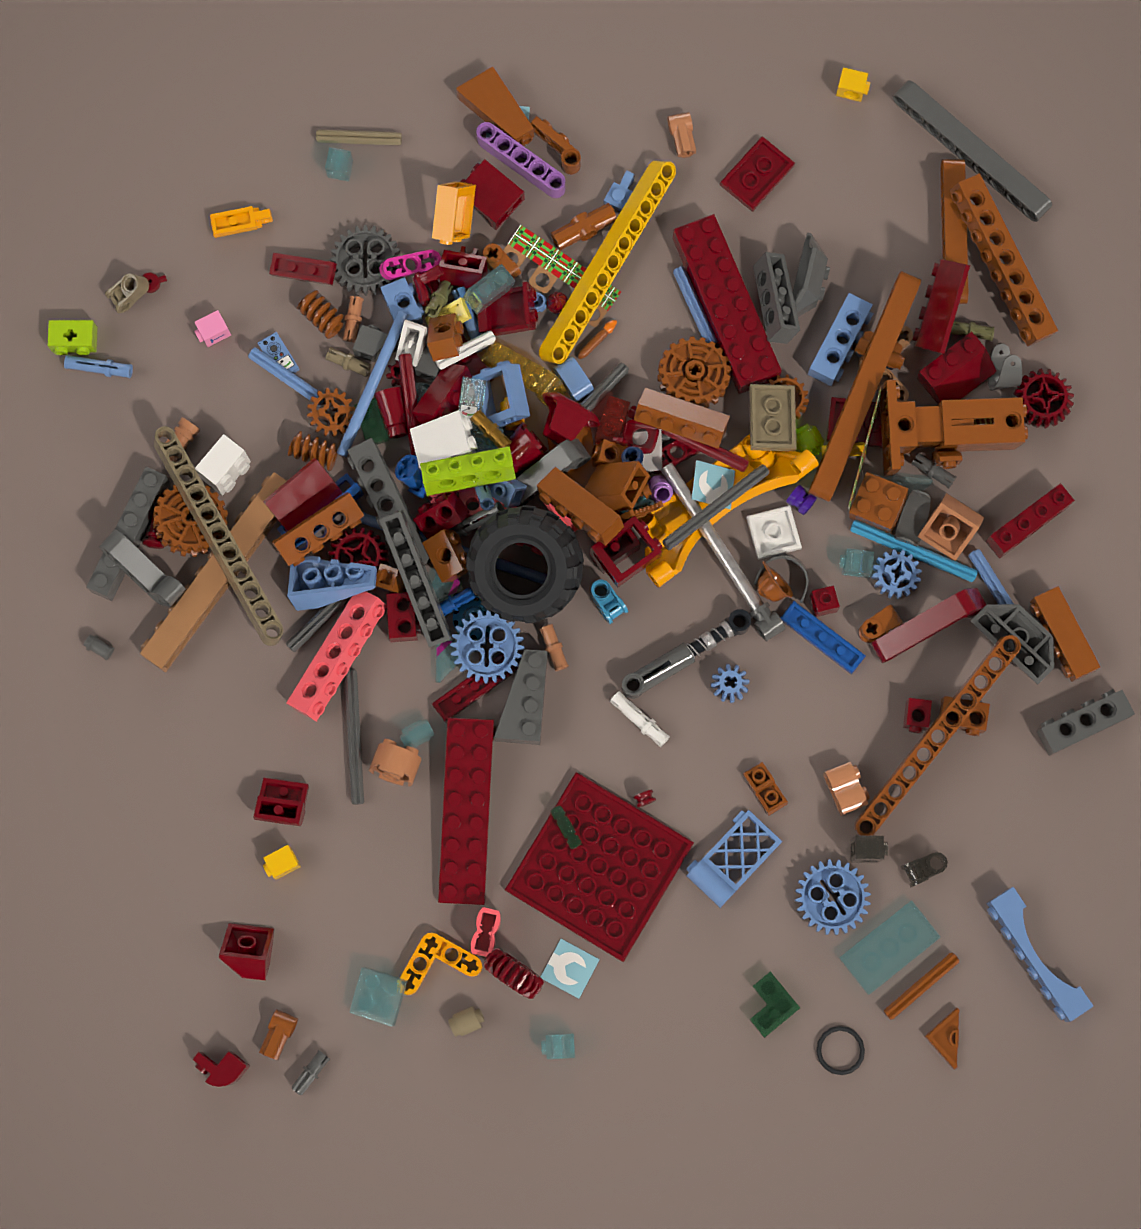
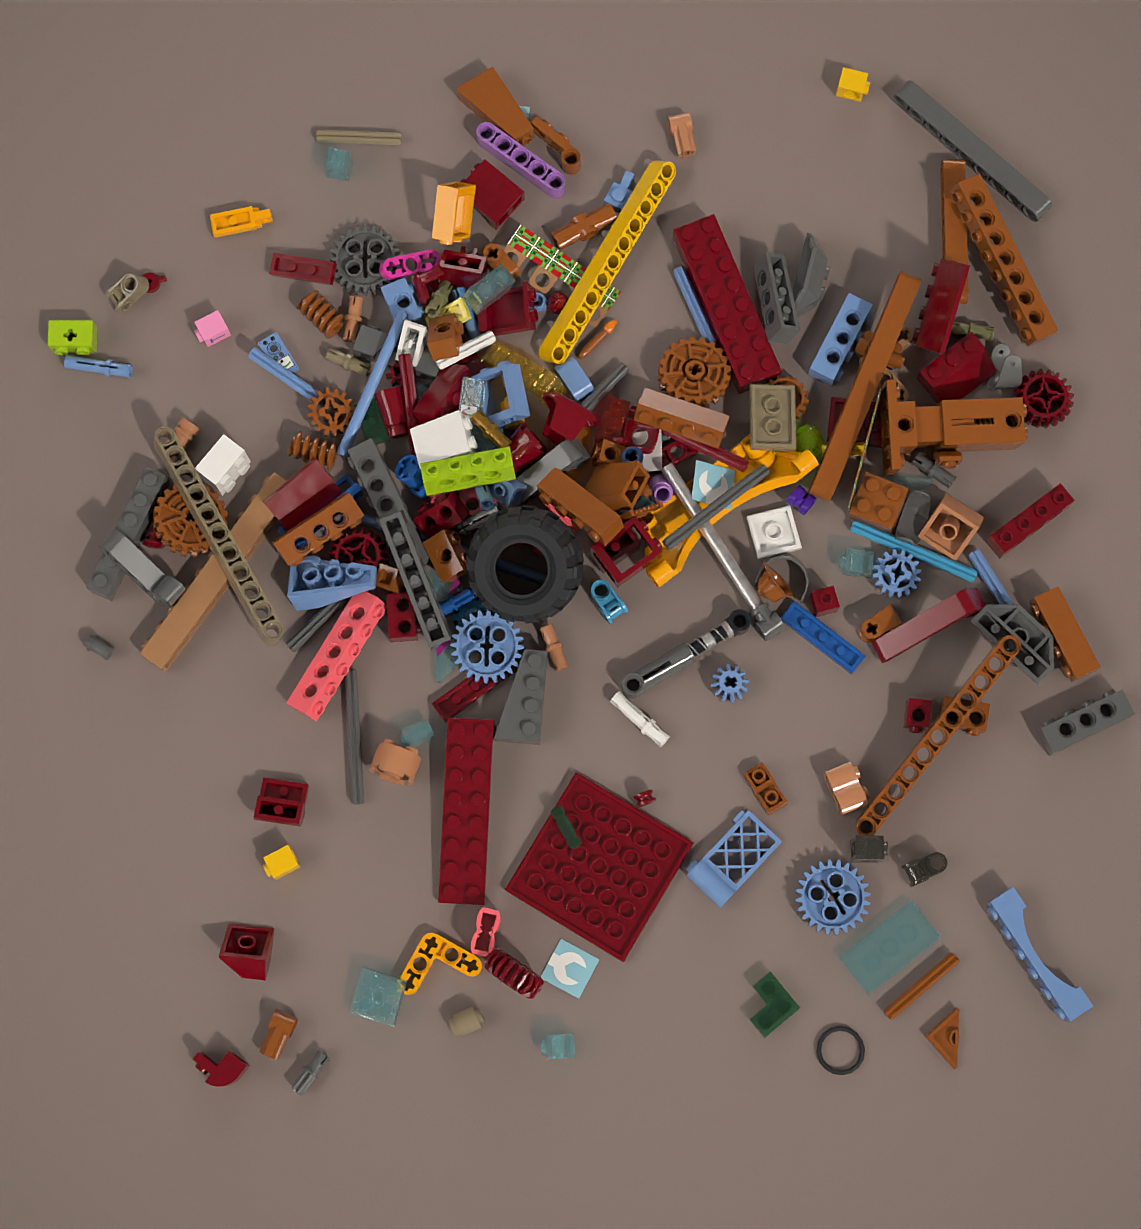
dark red tile [720,136,795,212] -> none

